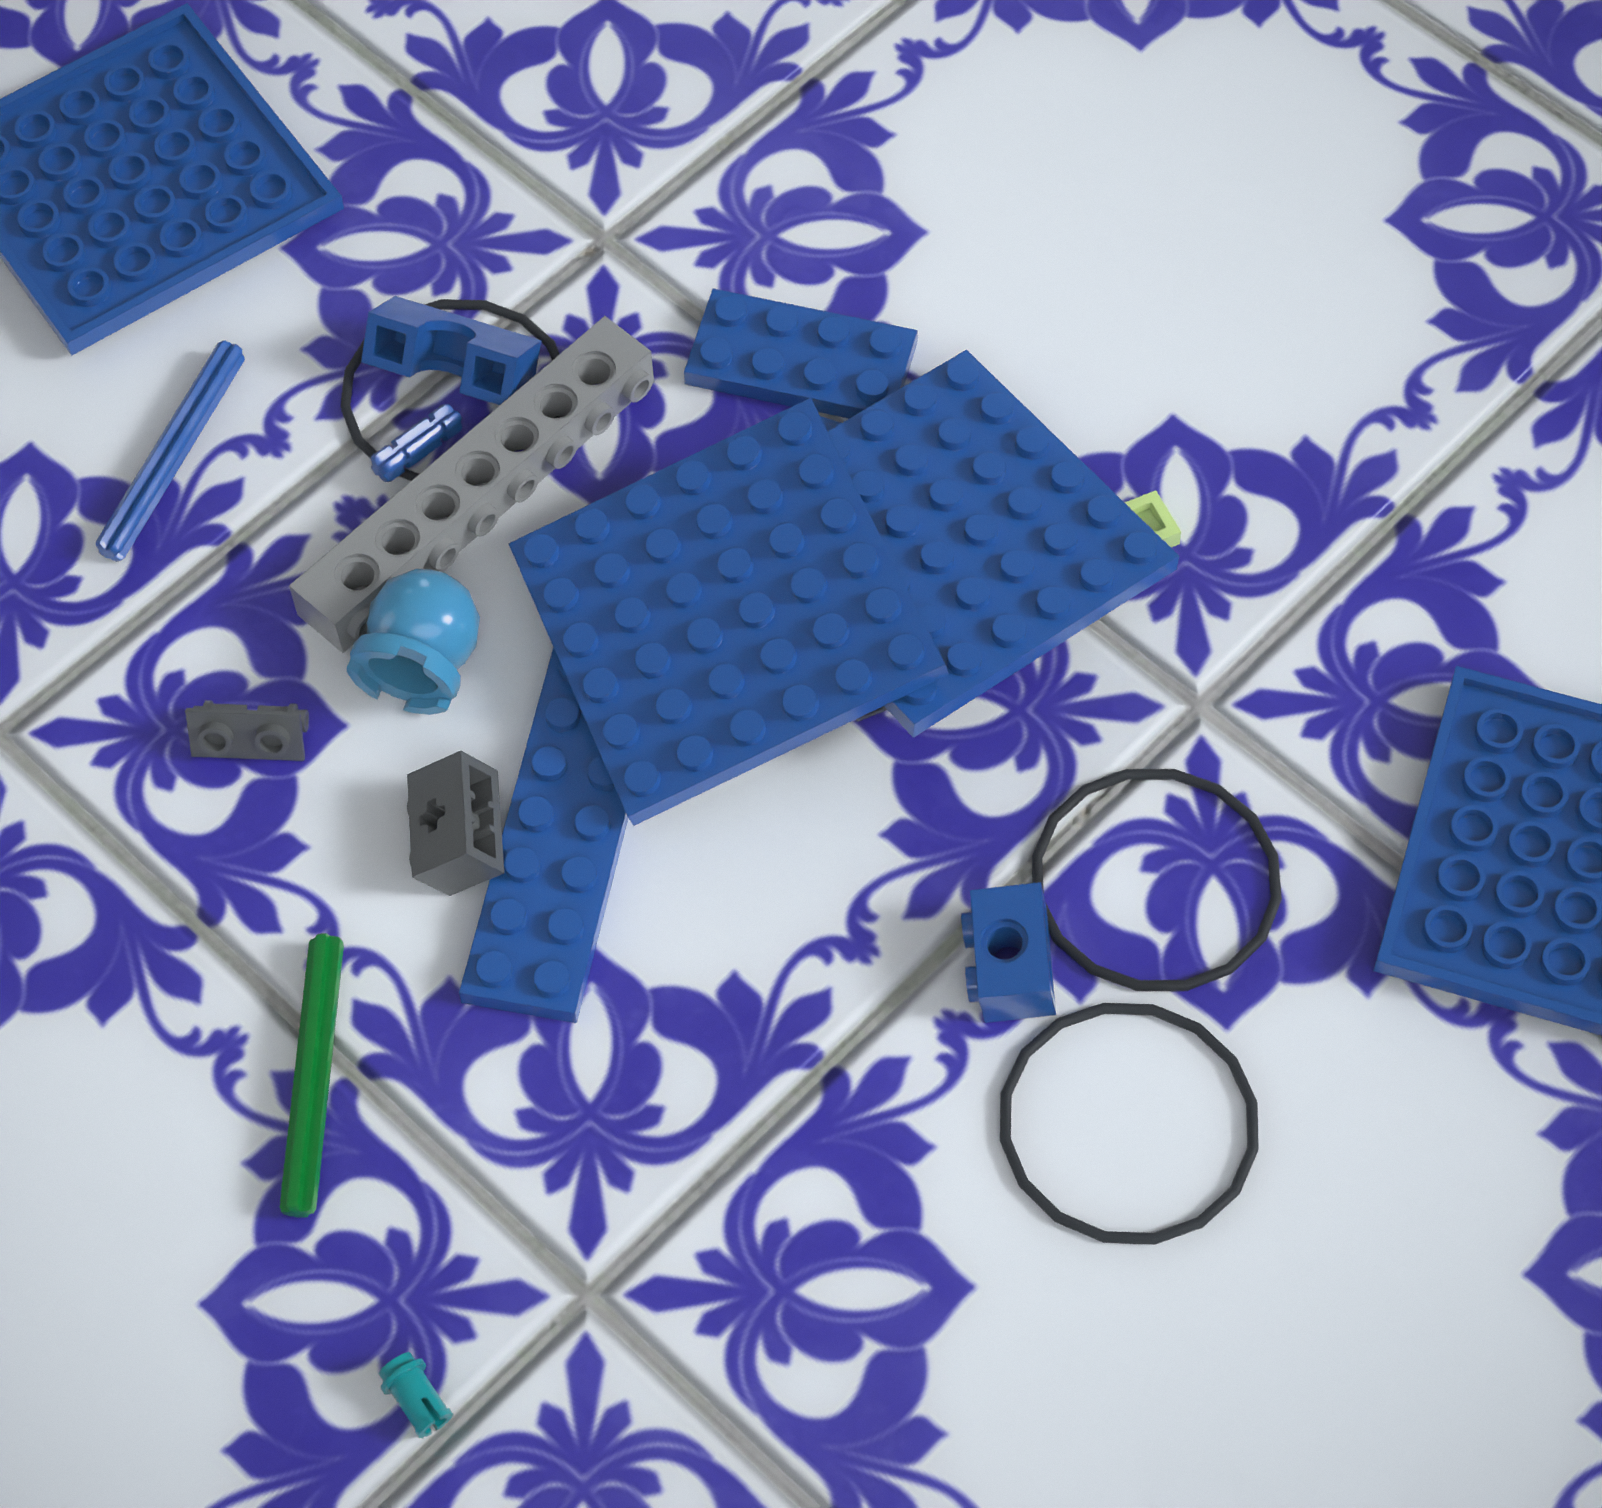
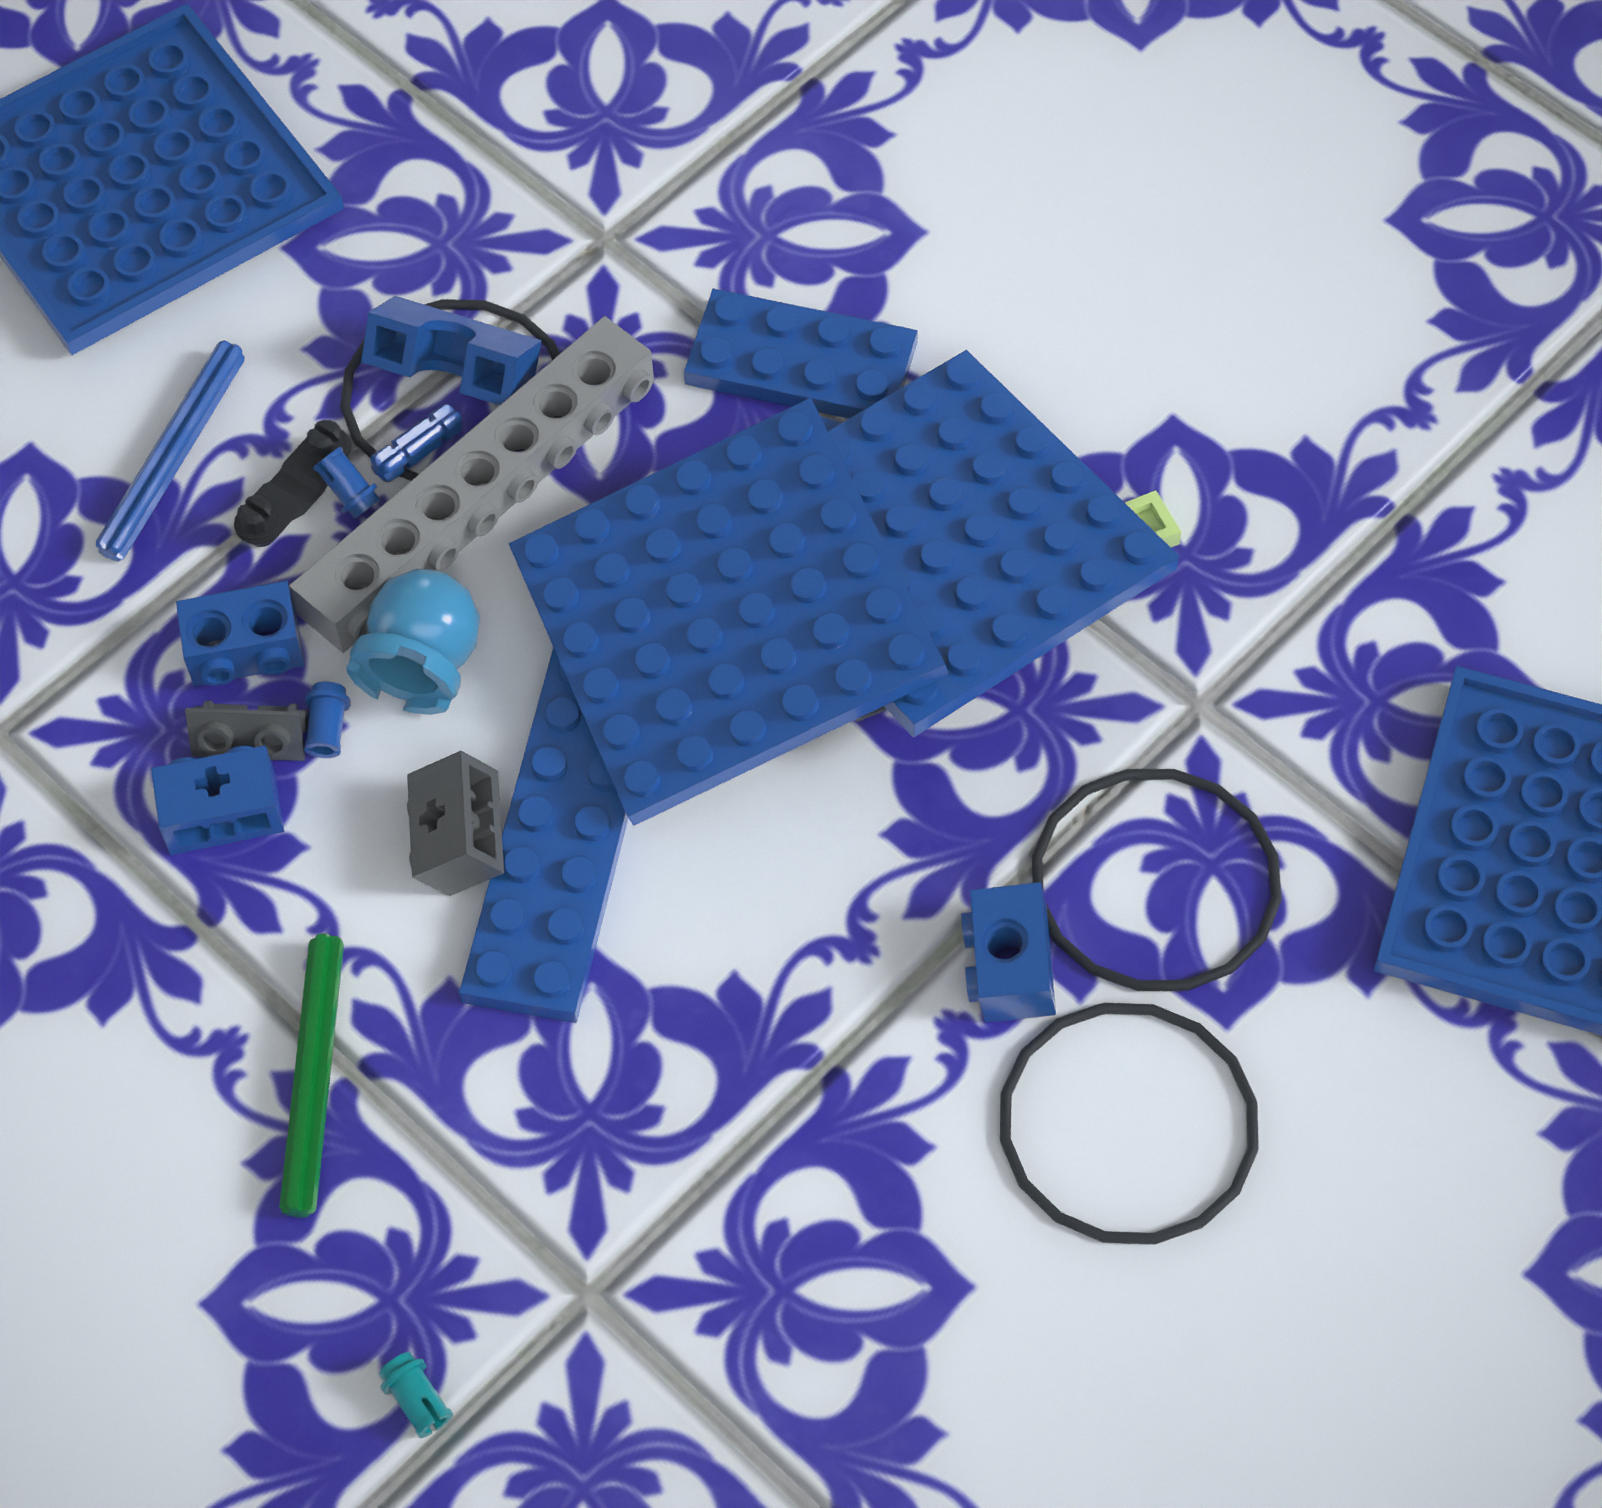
none -> blue brick [151,745,285,855]
none -> blue brick [176,580,305,687]
none -> black piece [234,420,352,547]
none -> blue pin [304,681,351,758]
none -> blue pin [313,447,380,519]

